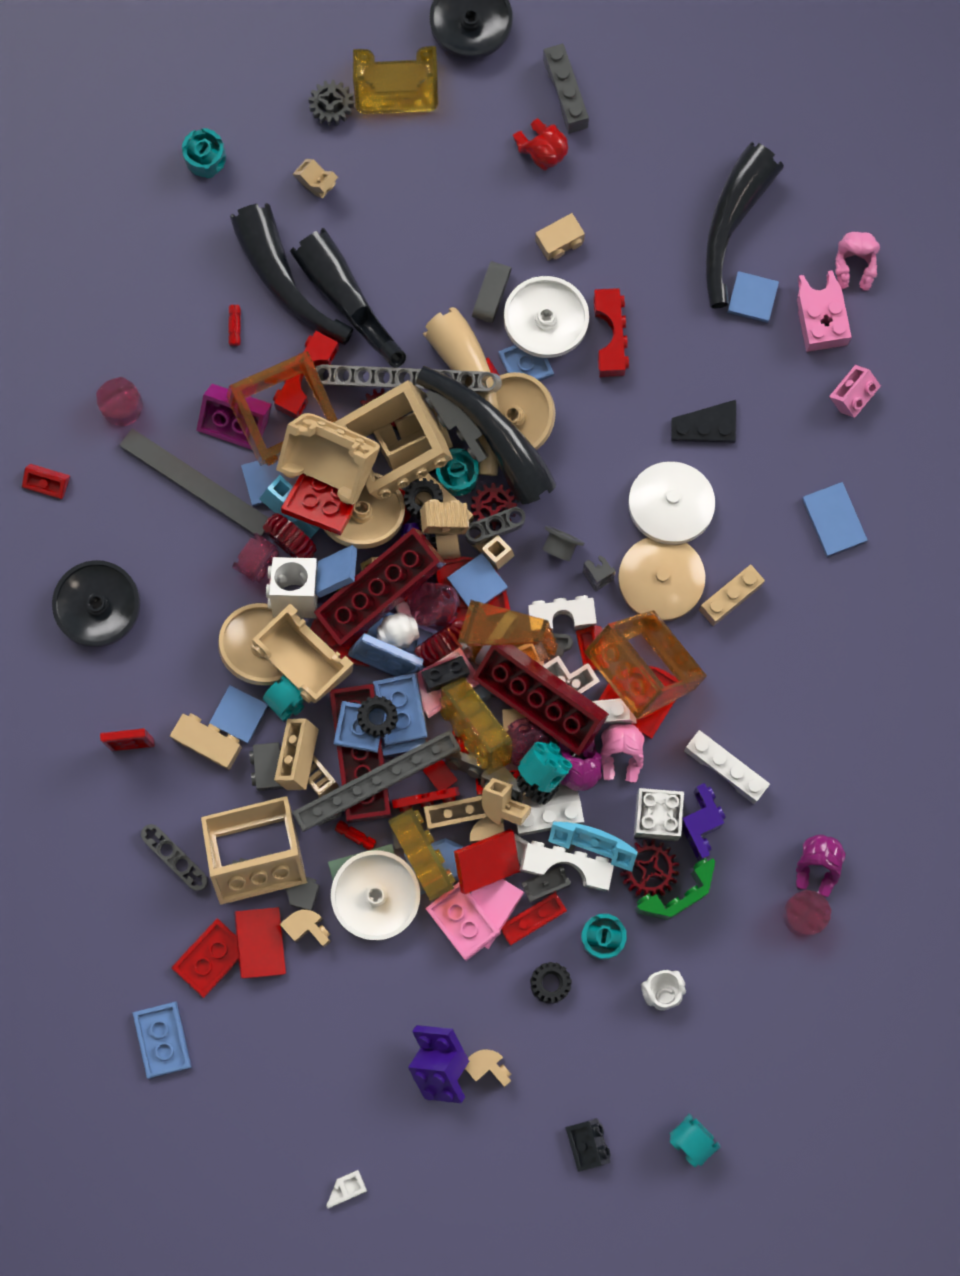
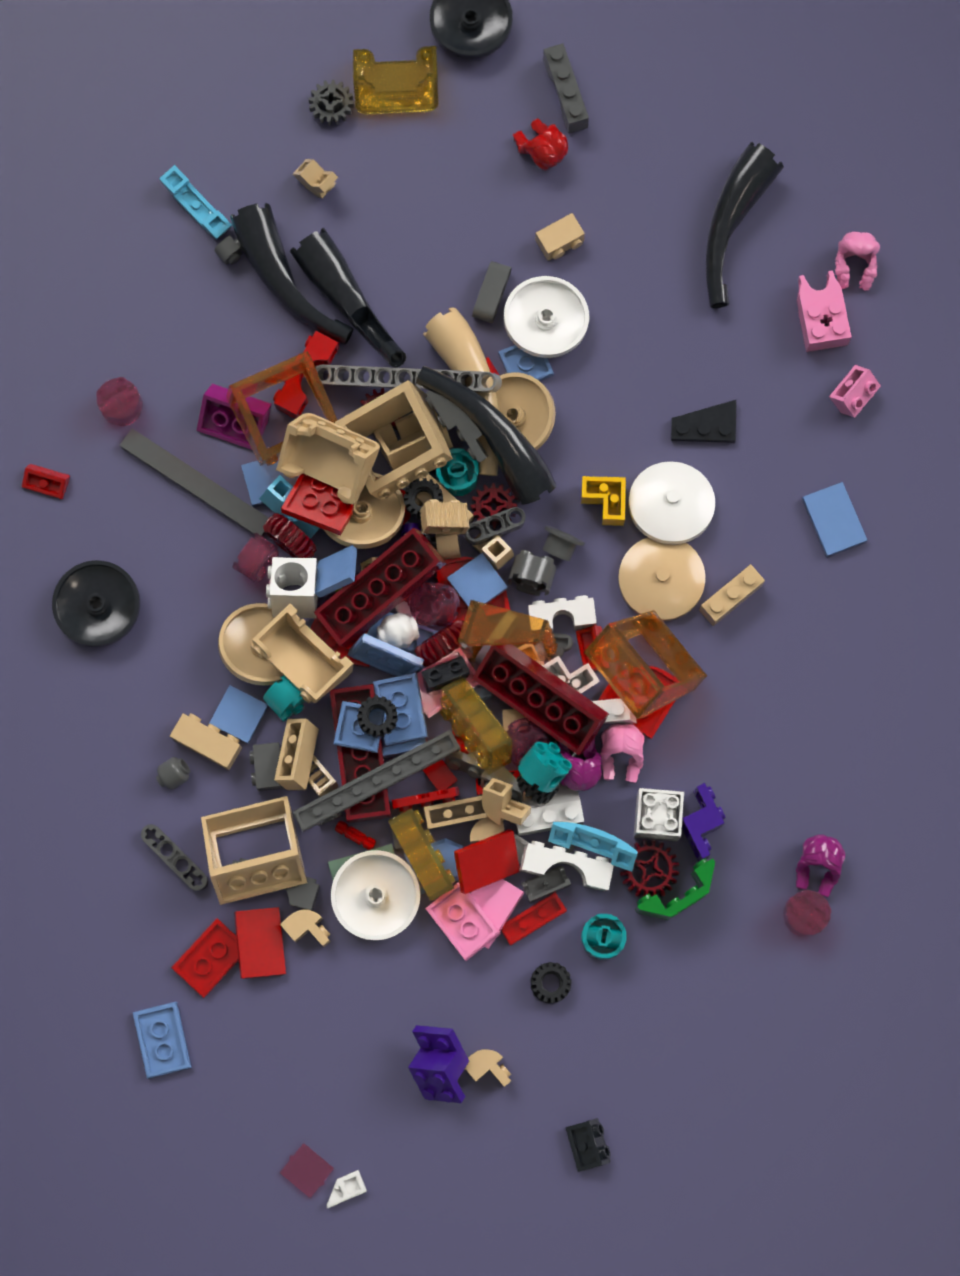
red tile [100,728,155,751] -> none
teal brick [182,128,226,178] -> none
red axle [228,305,241,346] -> none
dark grey hinge [583,556,616,591] -> none
red arch [593,288,629,377] -> none
white hair [641,970,686,1011] -> none
teal brick [670,1114,721,1167] -> none
white arch [684,730,770,804] -> none
medium blue tile [727,271,779,323] -> none
none -> dark grey head [156,757,190,790]
none -> medium azure slope [159,165,232,240]
none -> dark grey plate [214,235,242,265]
none -> clear pink piece [280,1143,334,1198]
none -> dark grey brick [508,550,556,596]
none -> yellow brick [581,476,626,526]

